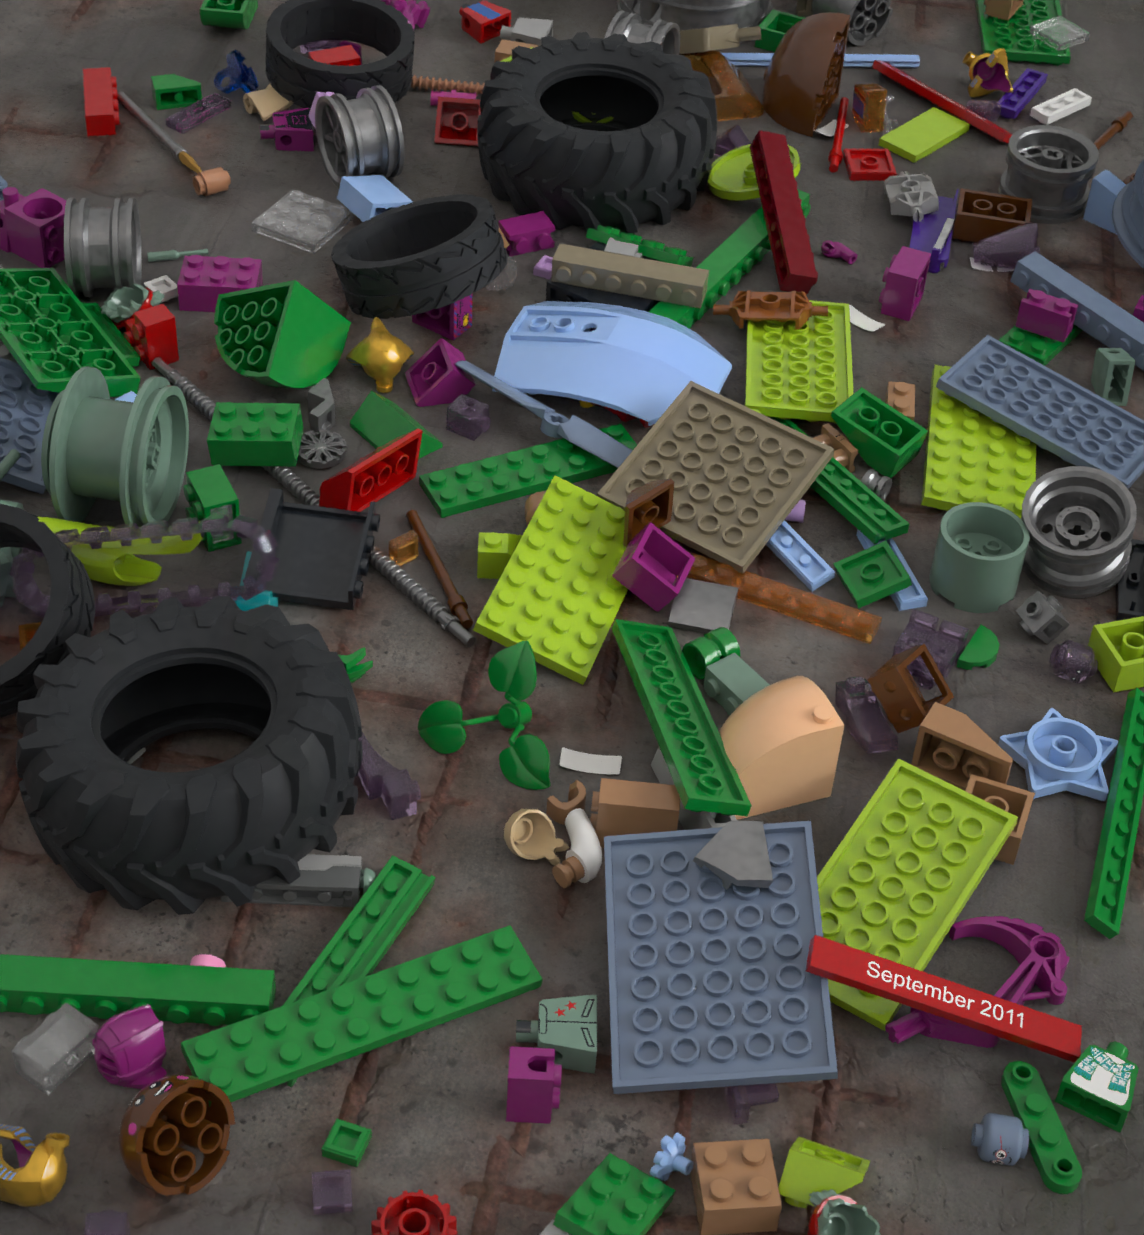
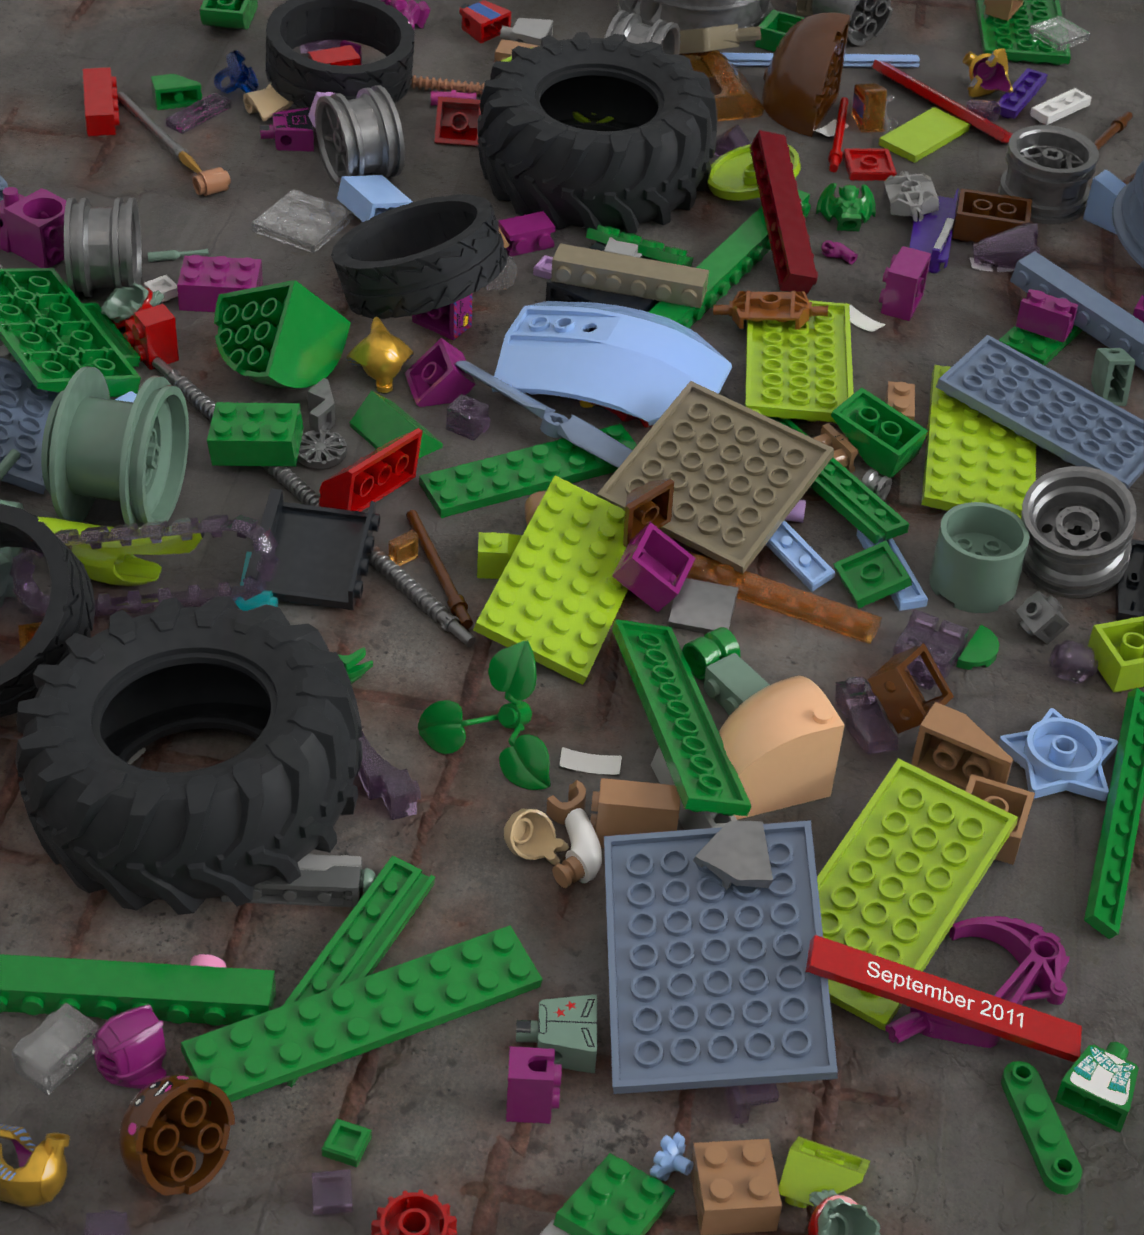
green piece [183,464,242,552] -> none
sand blue head [971,1113,1029,1166] -> none
none -> green animal [816,183,876,231]

